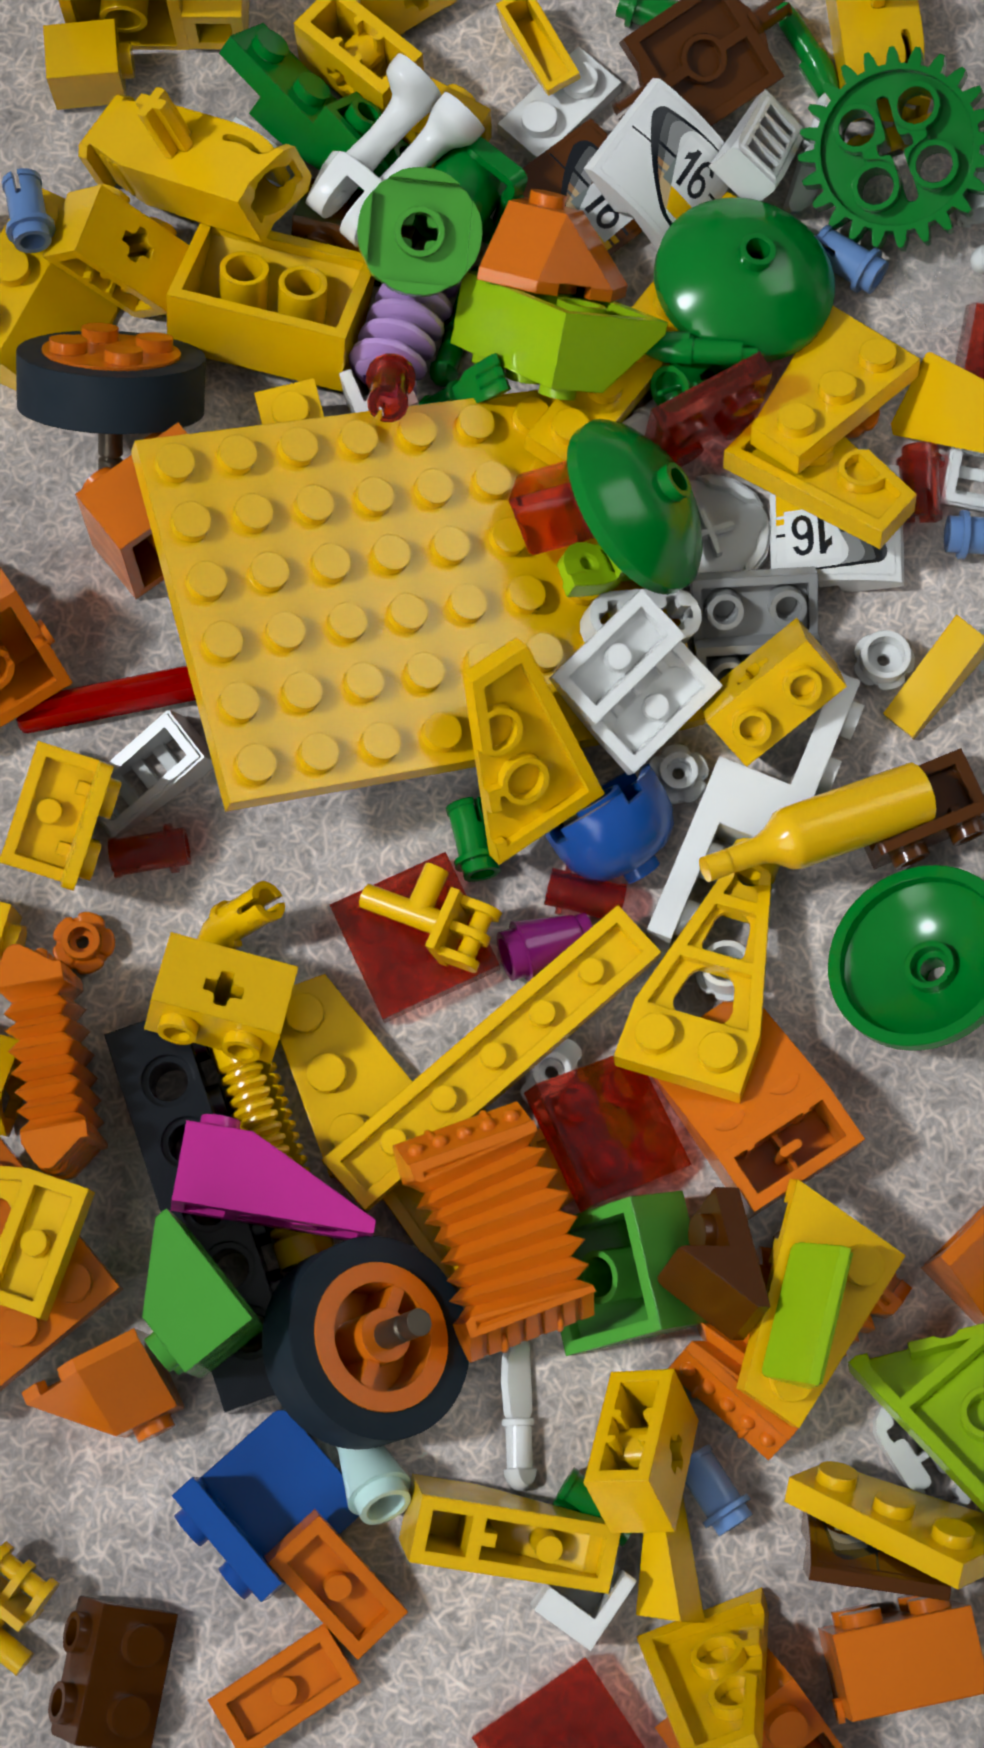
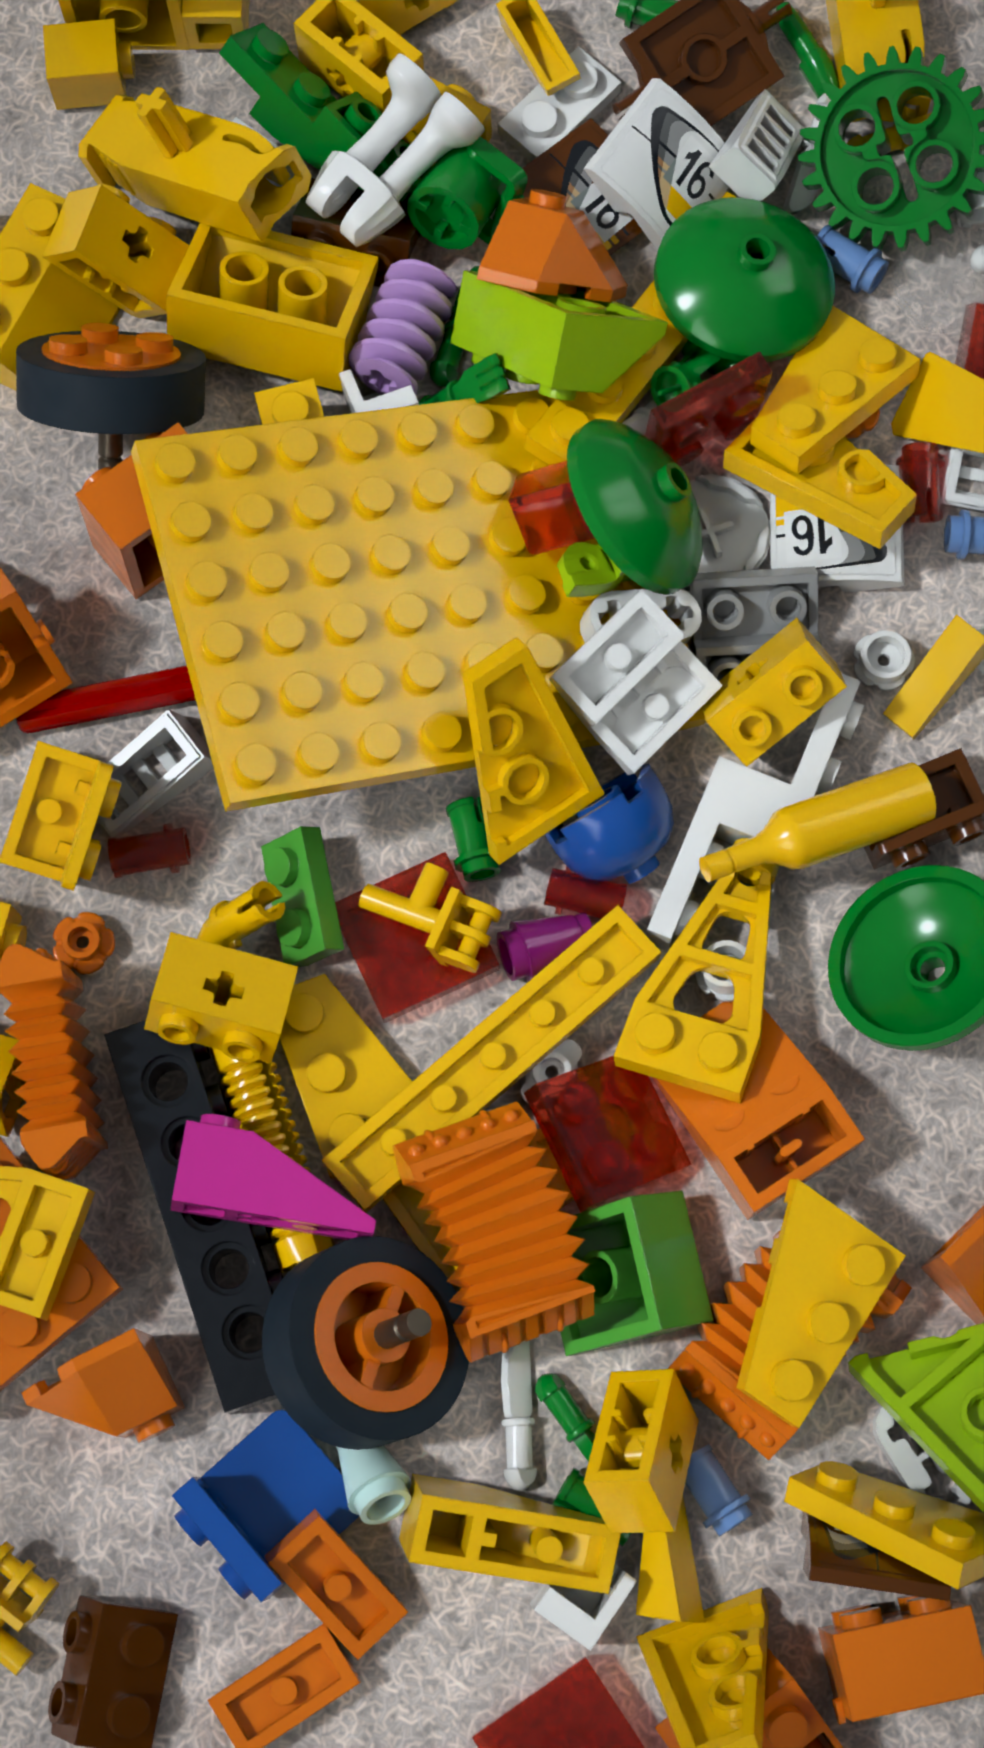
medium blue pin [1,168,56,253] -> none
bright green slope [142,1208,263,1379] -> none
bright green plate [357,167,482,297] -> none
clear red pin [366,353,416,422] -> none
green piece [645,331,764,366] -> none
white plate [649,744,709,805] -> none
reddish brown slope [657,1187,771,1340] -> none
lime slope [762,1242,853,1389] -> none
none -> bright green plate [261,826,344,968]
none -> green piece [535,1373,595,1462]

